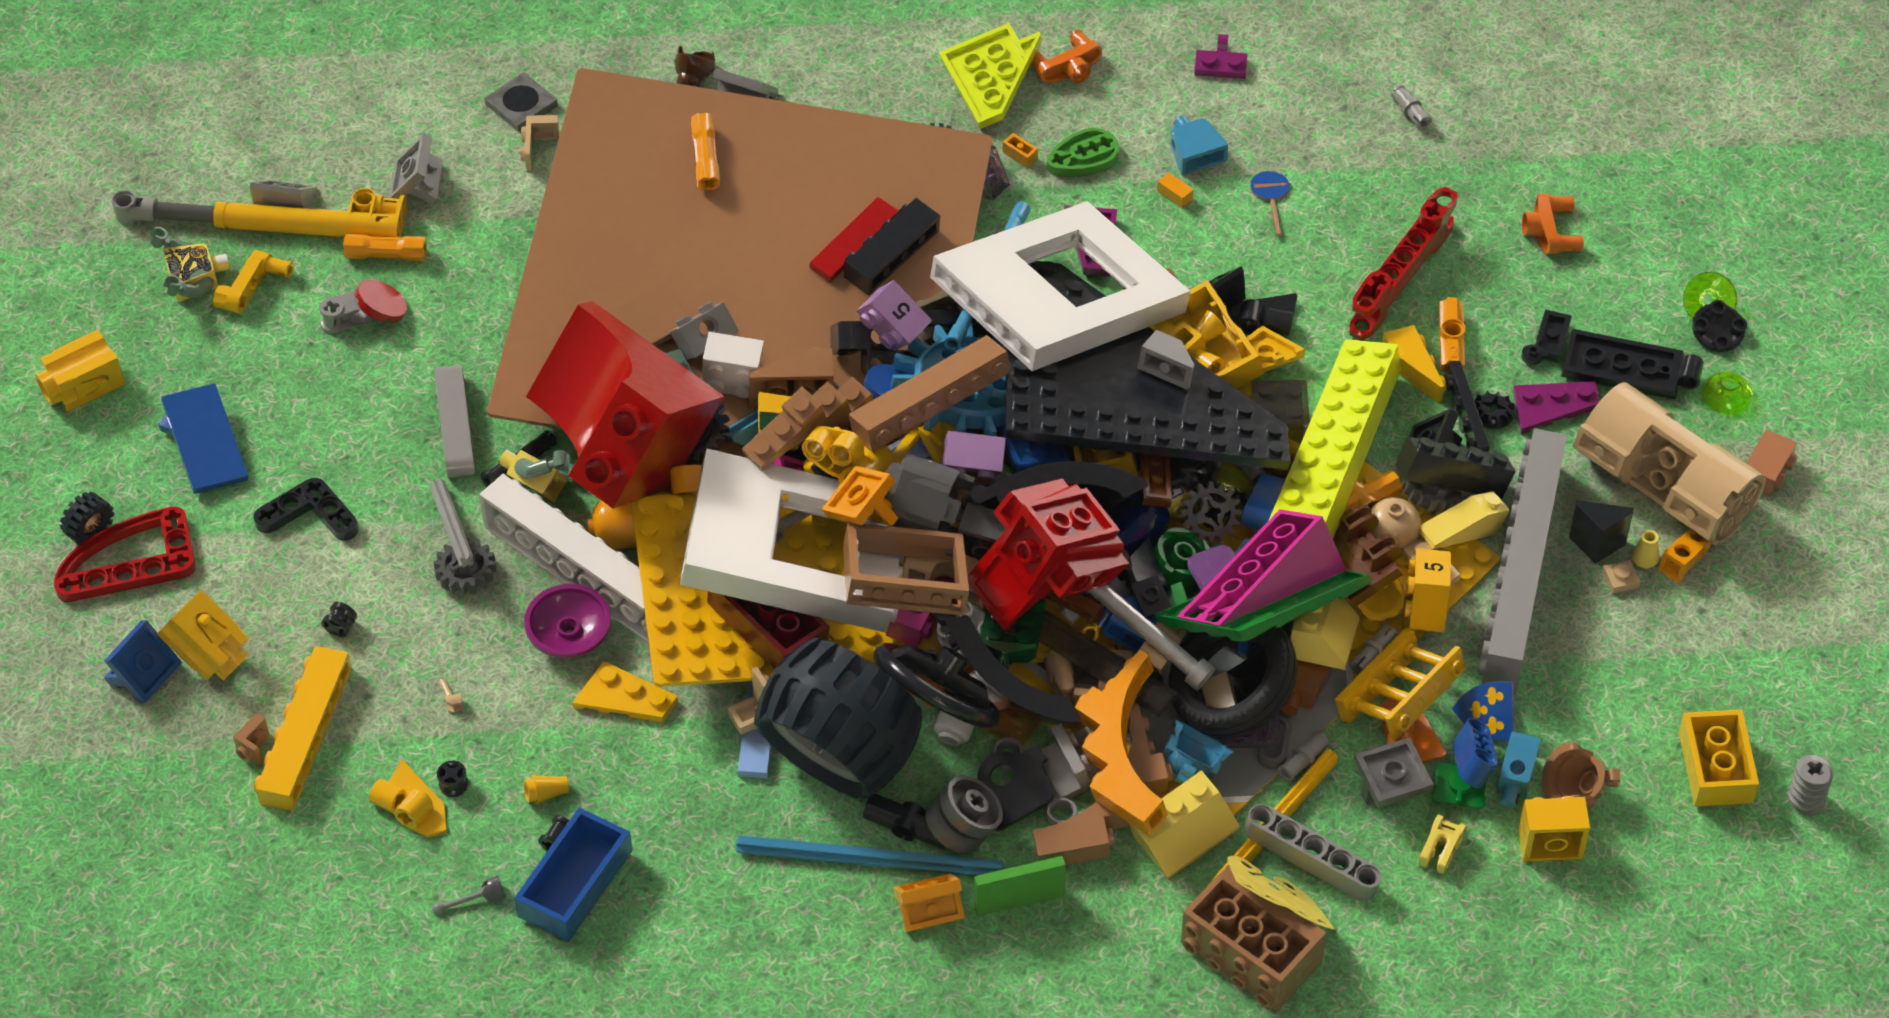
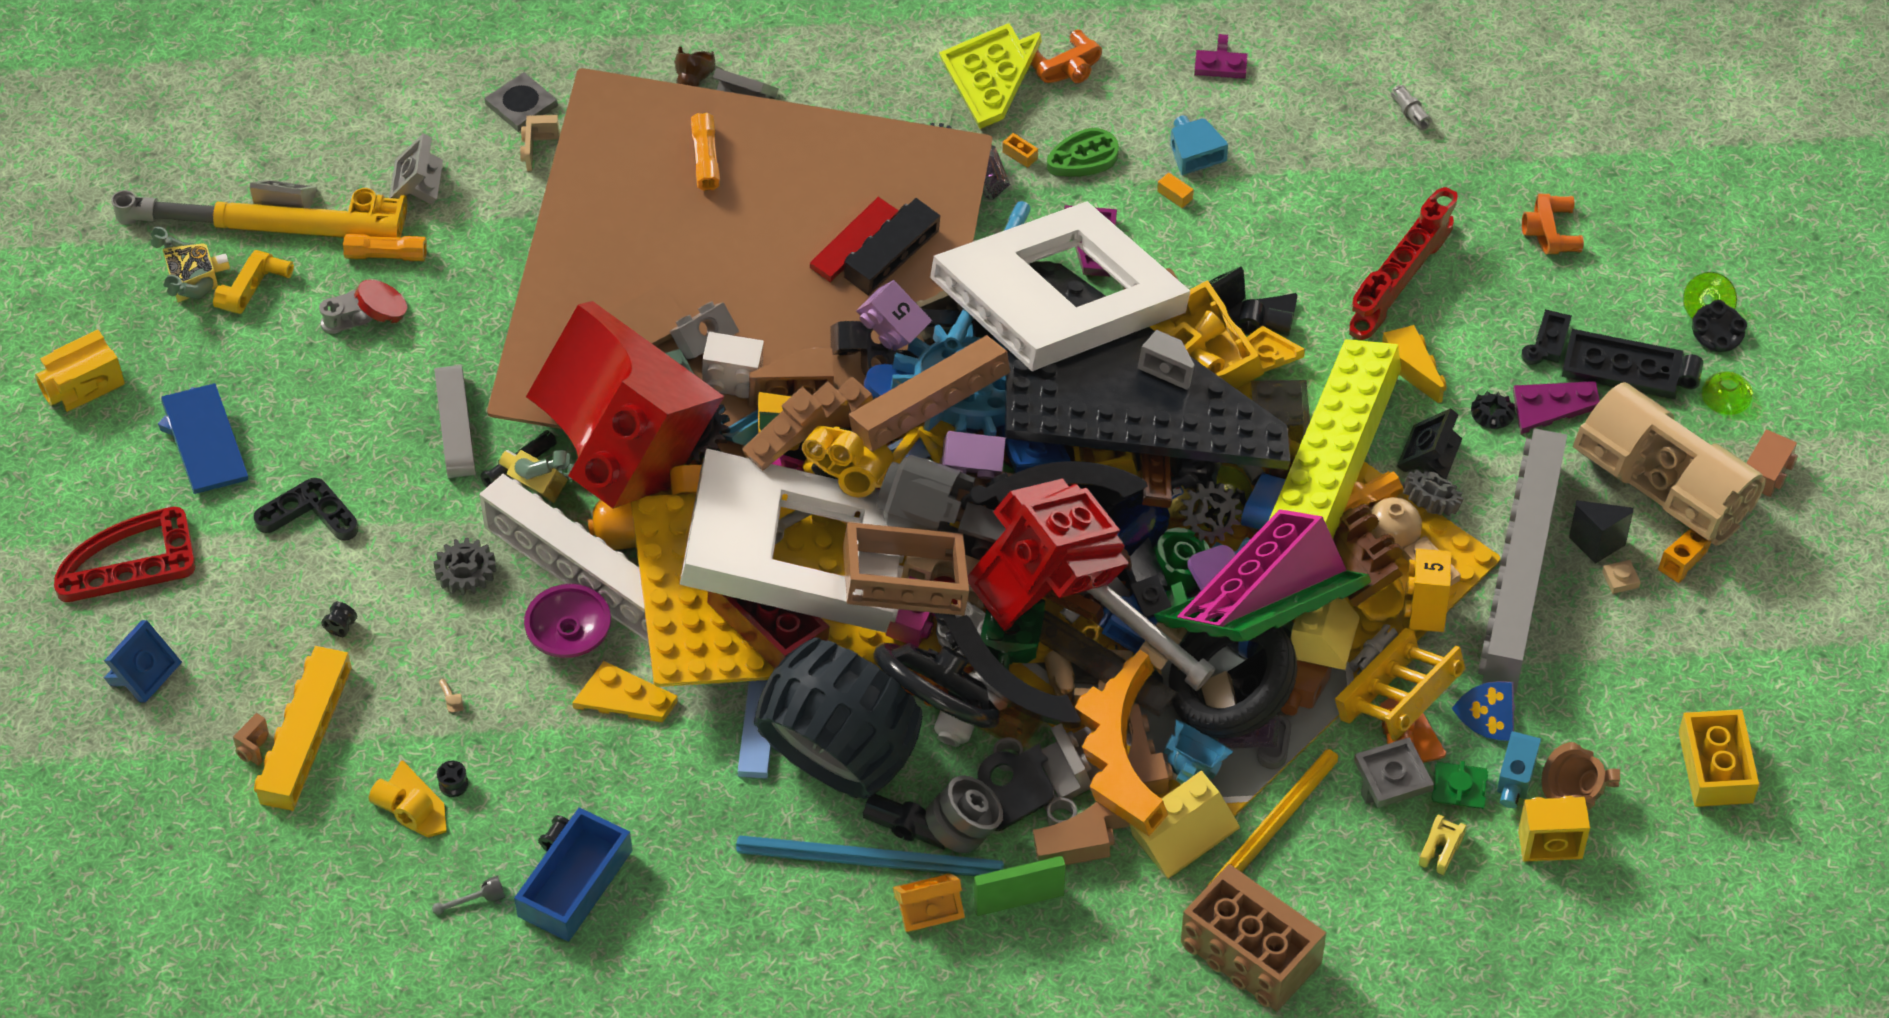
black bush [60,491,114,545] -> none
yellow piece [157,589,250,681] -> none
light grey axle [430,479,474,568] -> none
yellow cone [524,775,569,805] -> none
tan bracket [727,667,769,735] -> none
light orange bracket [821,466,898,527] -> none
light yellow piece [1227,856,1335,929] -> none
light grey beam [1244,804,1382,901] -> none
blue piece [1250,171,1290,237] -> none
light grey pin [1278,732,1329,782] -> none
black brick [1395,437,1516,499] -> none
light yellow slope [1419,491,1509,549] -> none
light orange piece [1438,297,1466,374] -> none
black plate [1444,361,1490,452] -> none
blue beam [1452,718,1497,788] -> none
light yellow cone [1631,530,1660,569] -> none
light grey piece [1787,755,1833,816] -> none

